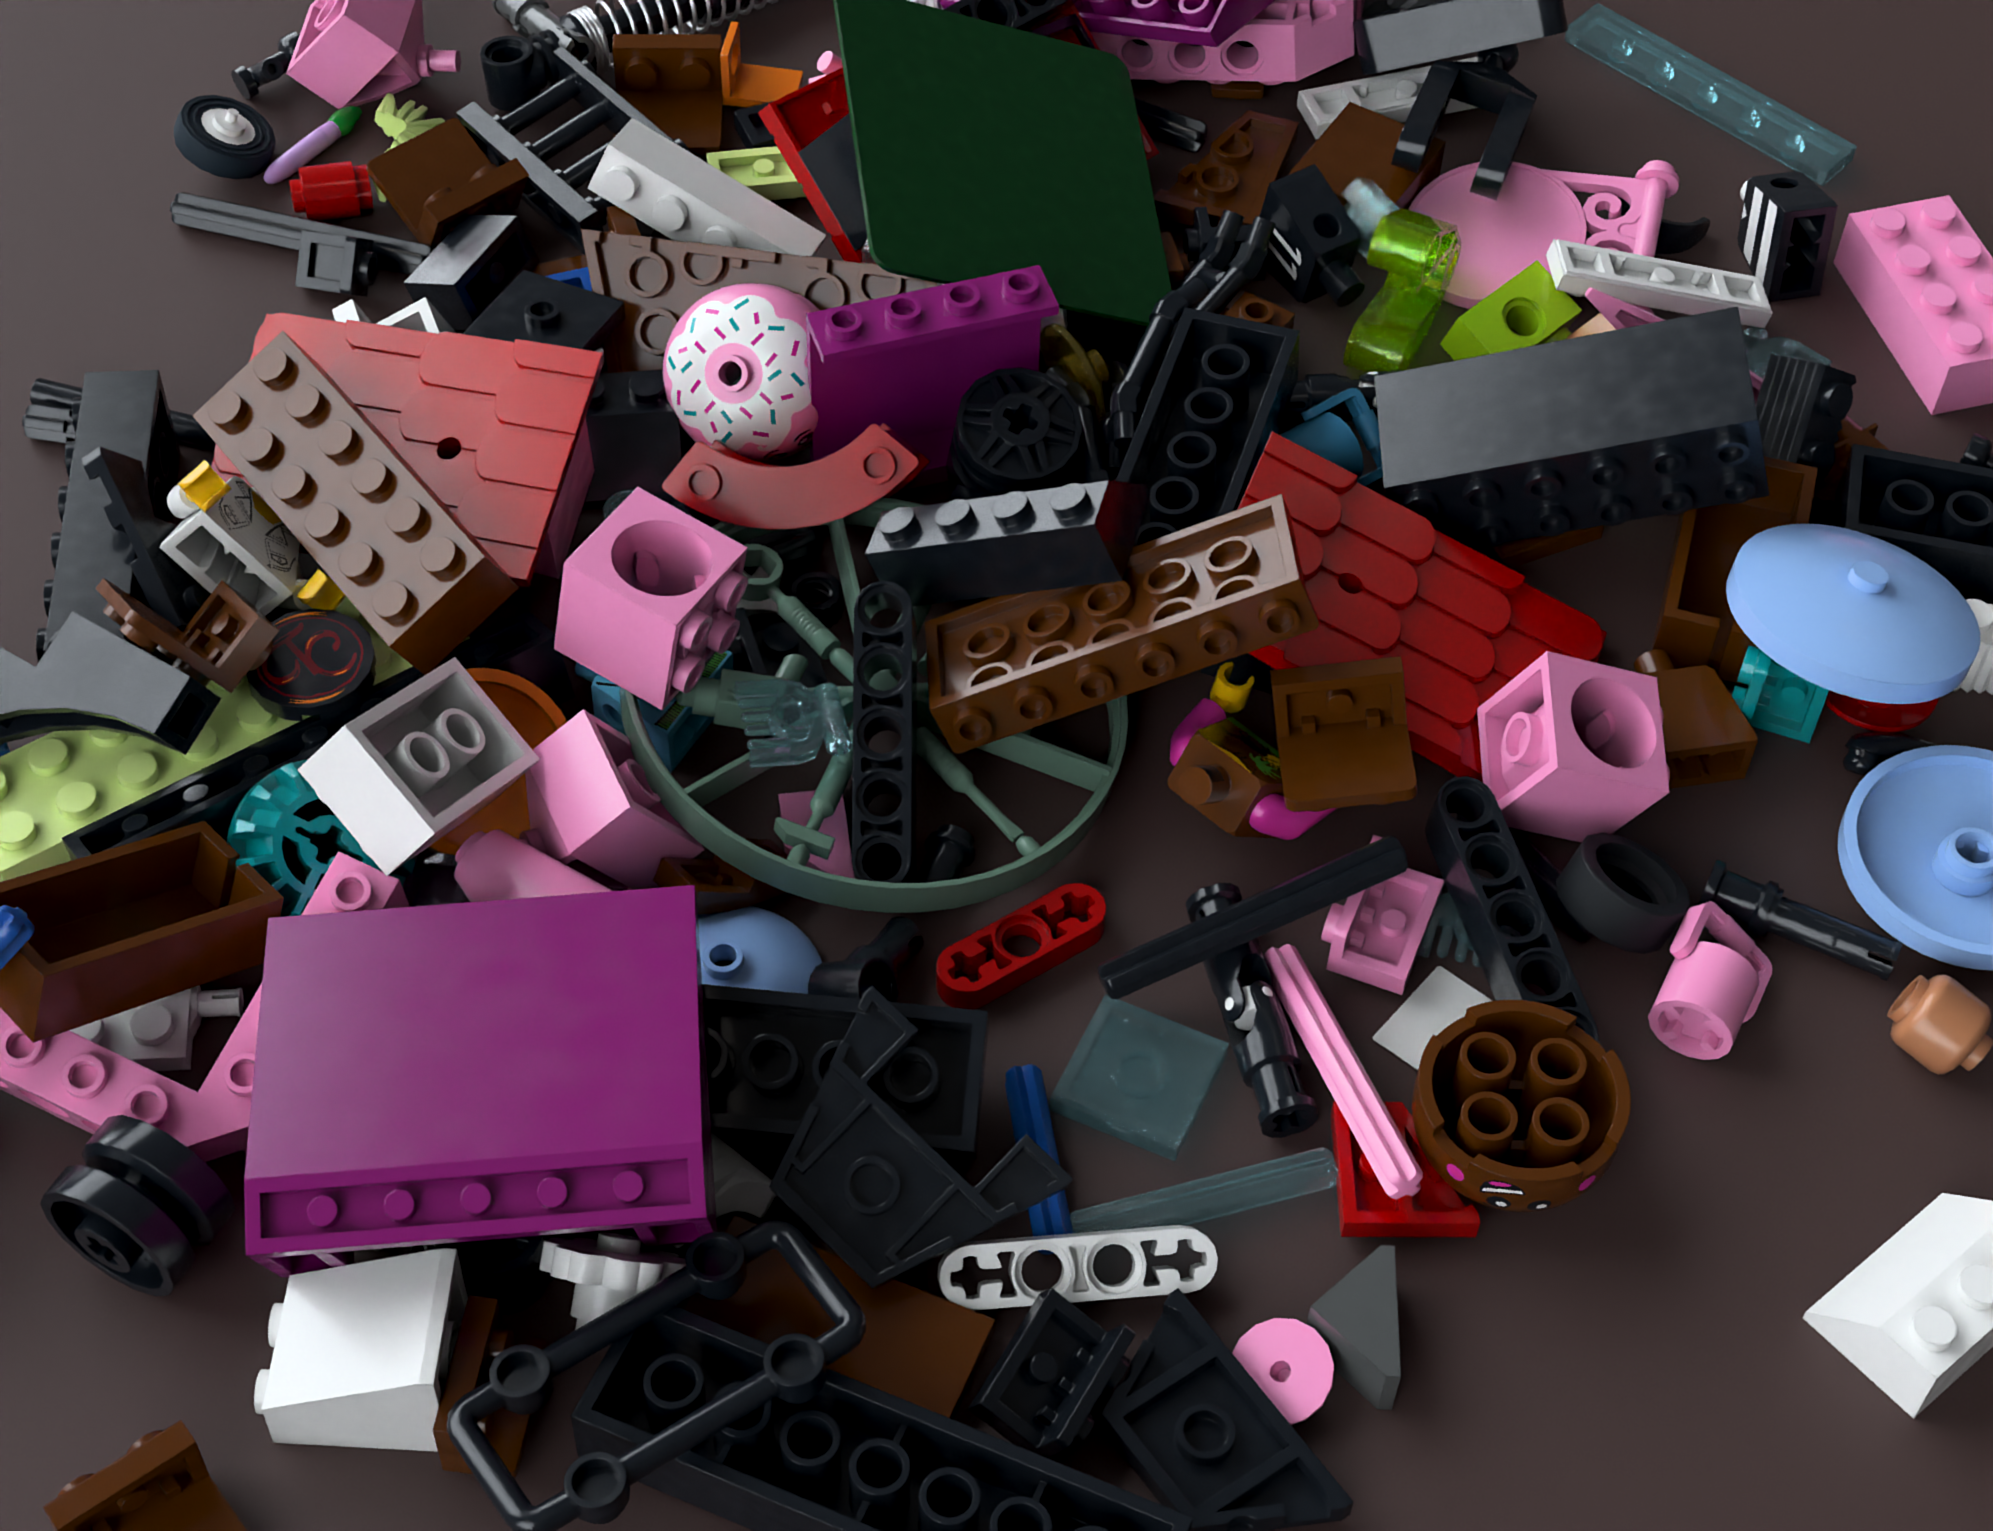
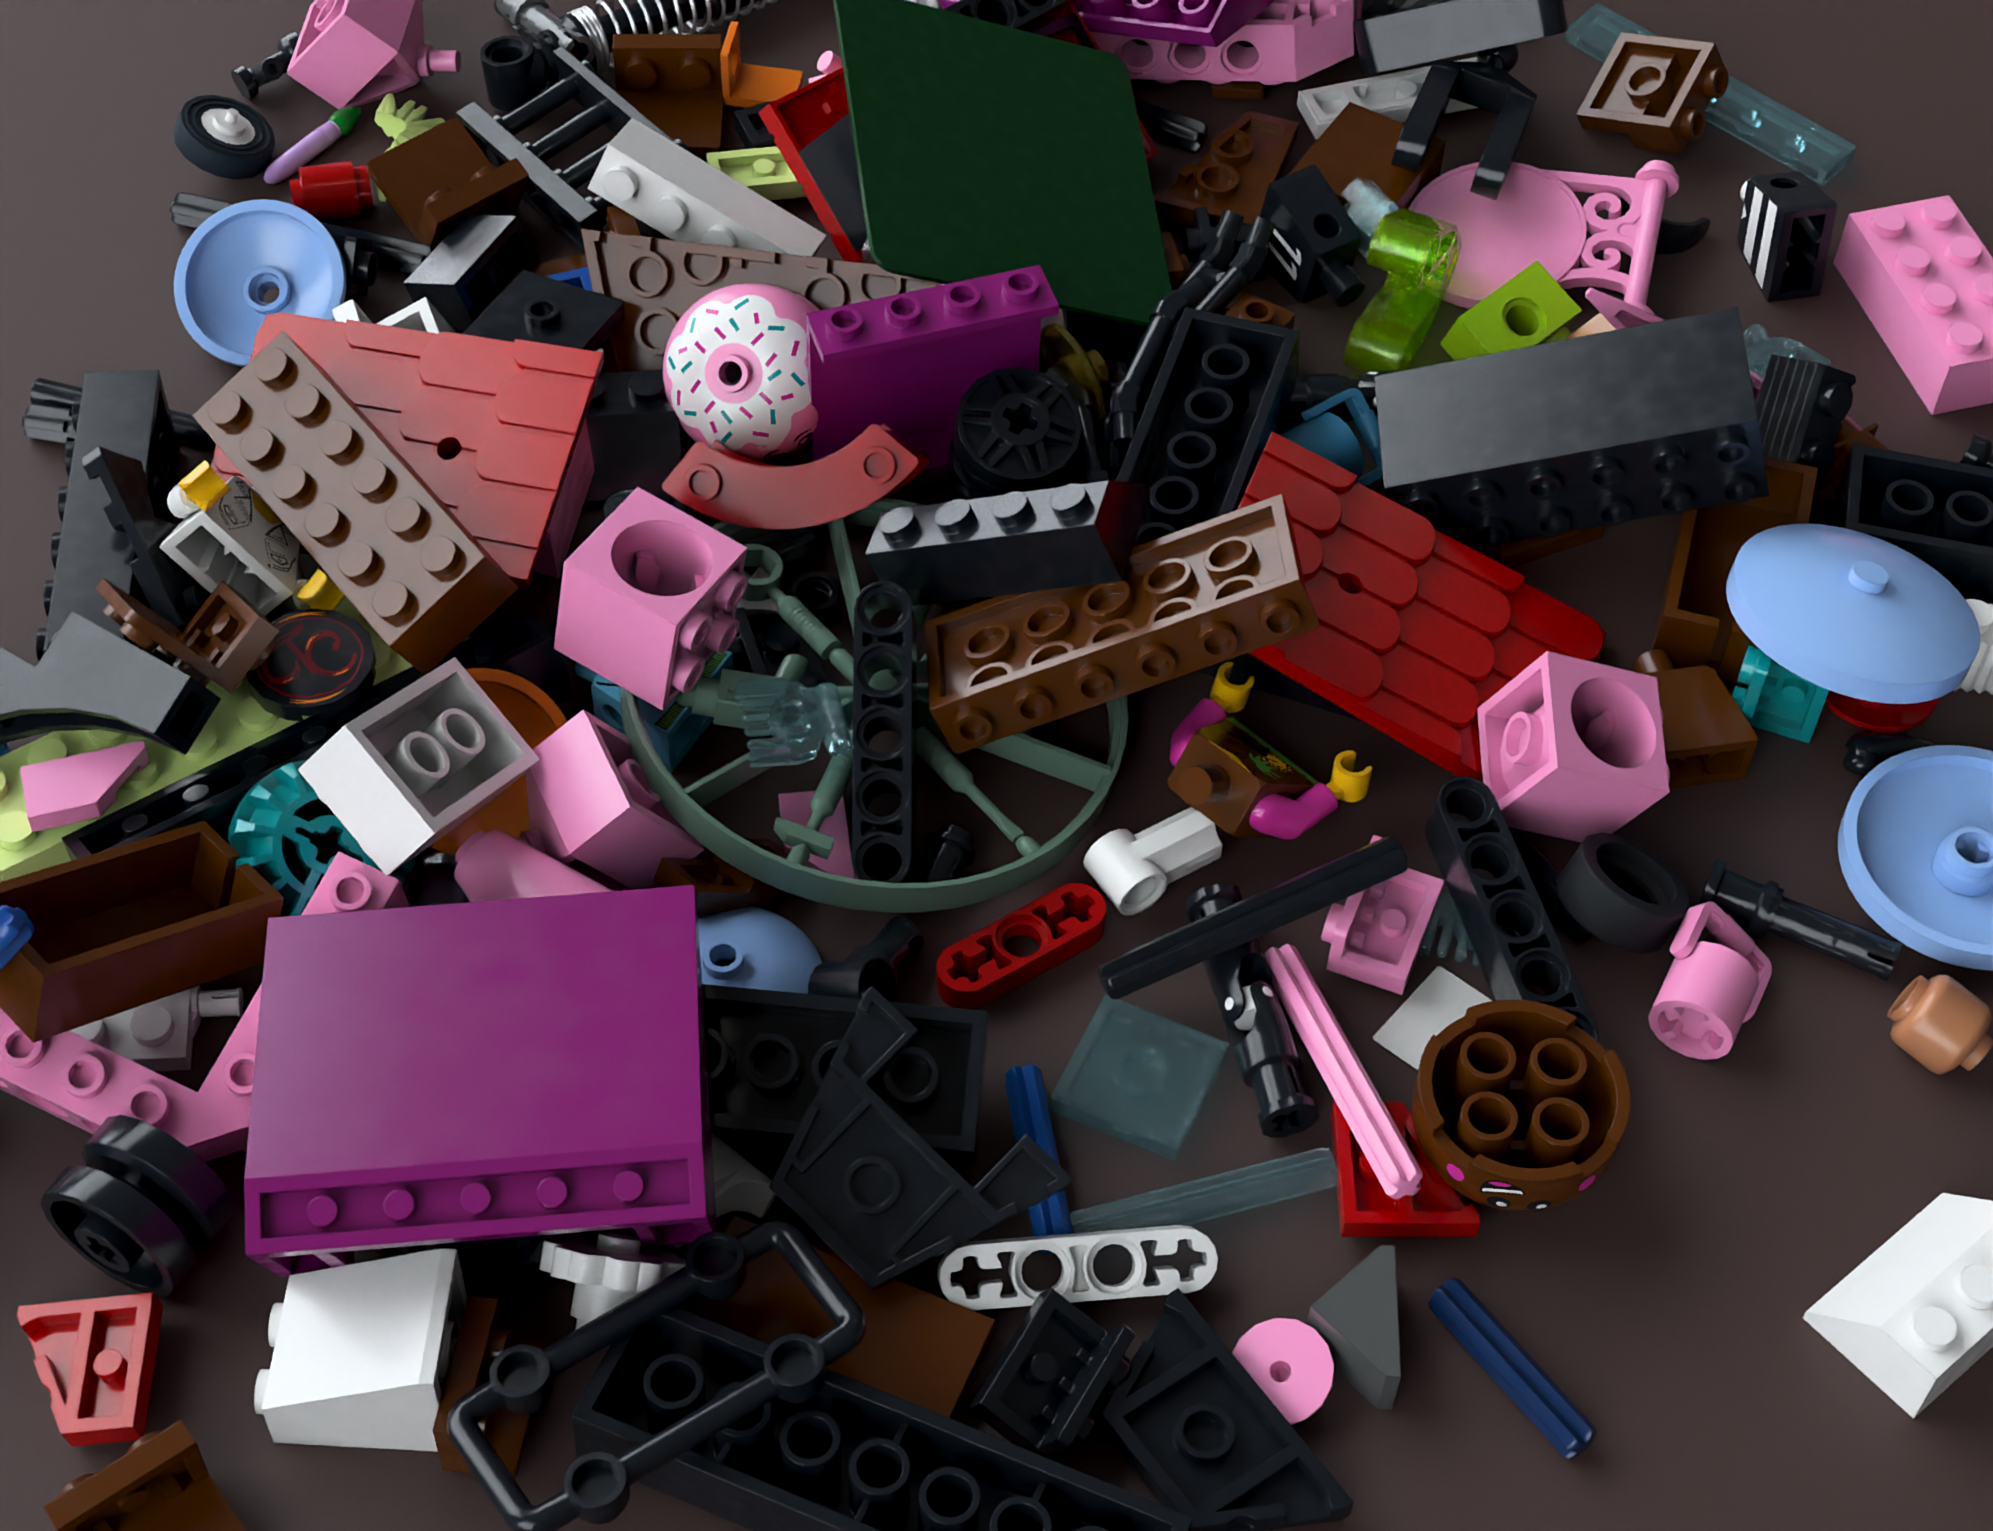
reddish brown bracket [1270,656,1418,812] -> none
white plate [1546,239,1773,328] -> none
none -> wing [17,1292,163,1447]
none -> bright pink tile [20,740,150,832]
none -> light blue dish [174,199,347,368]
none -> white piece [1083,807,1223,916]
none -> dark blue axle [1428,1277,1597,1459]
none -> reddish brown plate [1576,32,1729,154]

